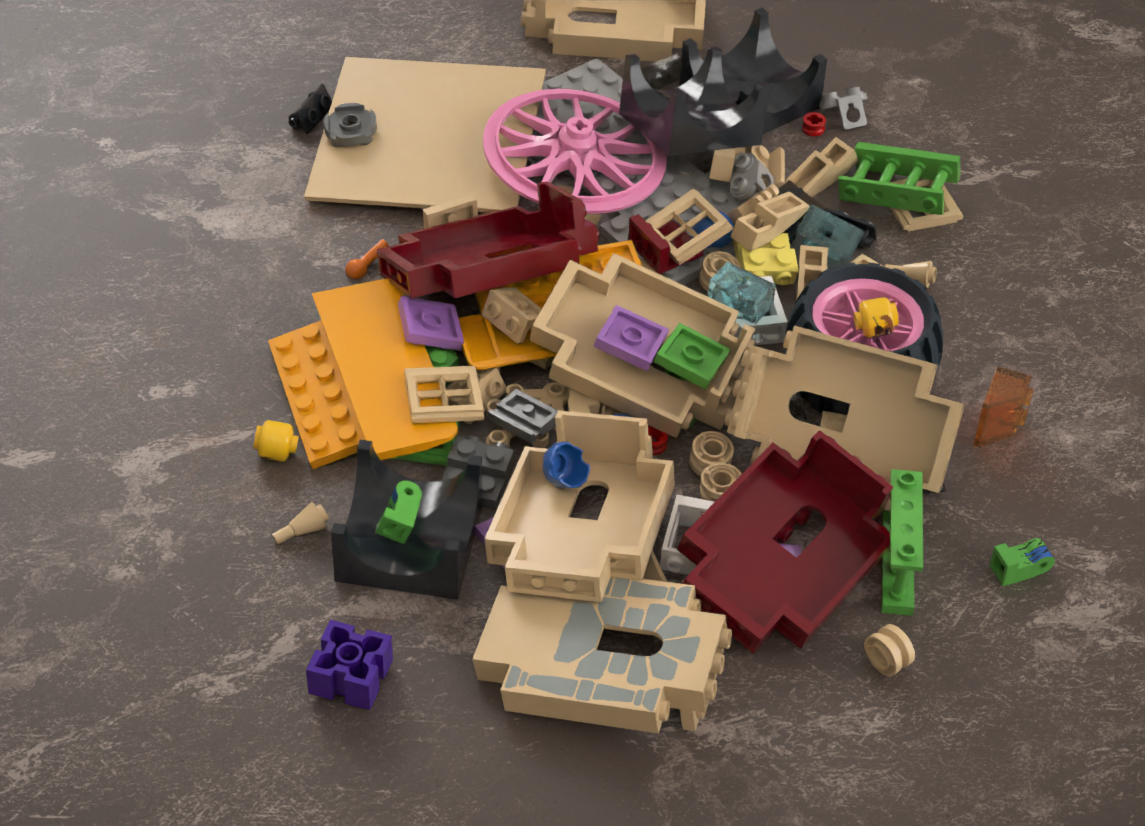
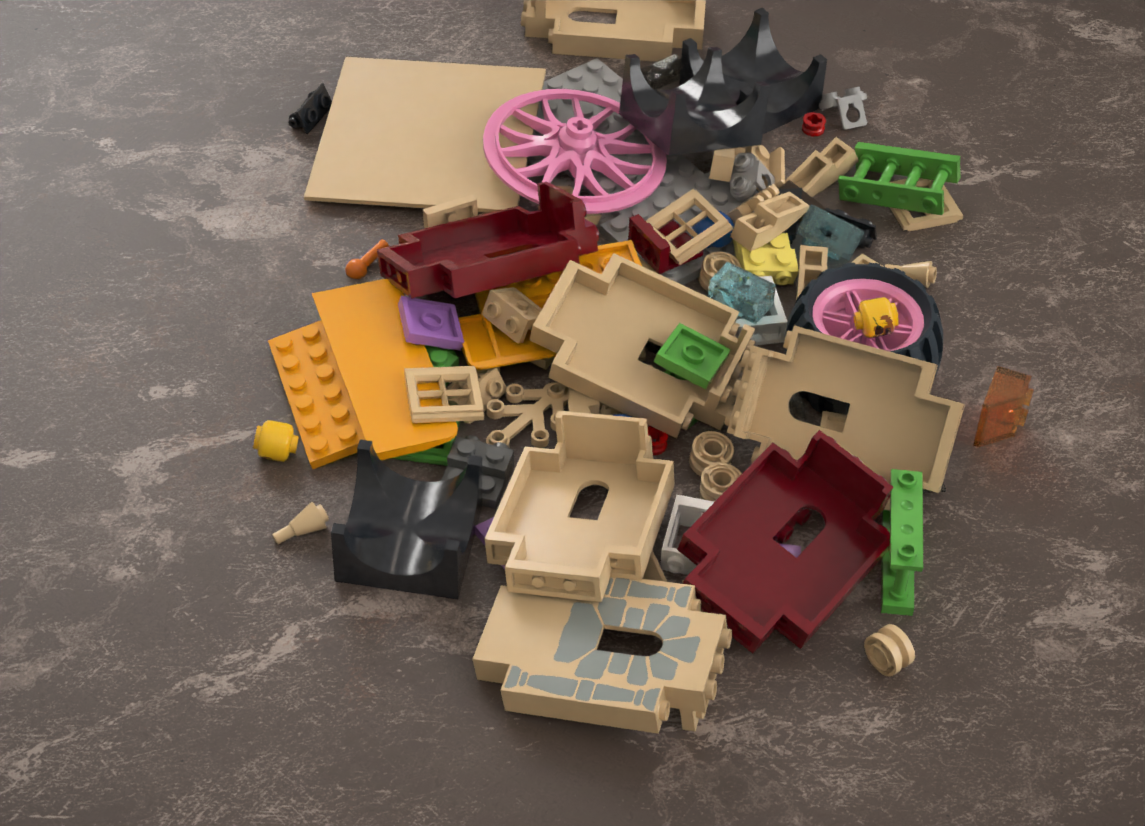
dark purple brick [306,620,393,710] -> none
dark grey plate [323,103,377,147] -> none
bright green leg [375,481,422,544] -> none
dark grey plate [487,389,558,444] -> none
blue hair [542,442,590,489] -> none
medium lavender plate [594,305,669,371] -> none
bright green leg [990,538,1055,586] -> none

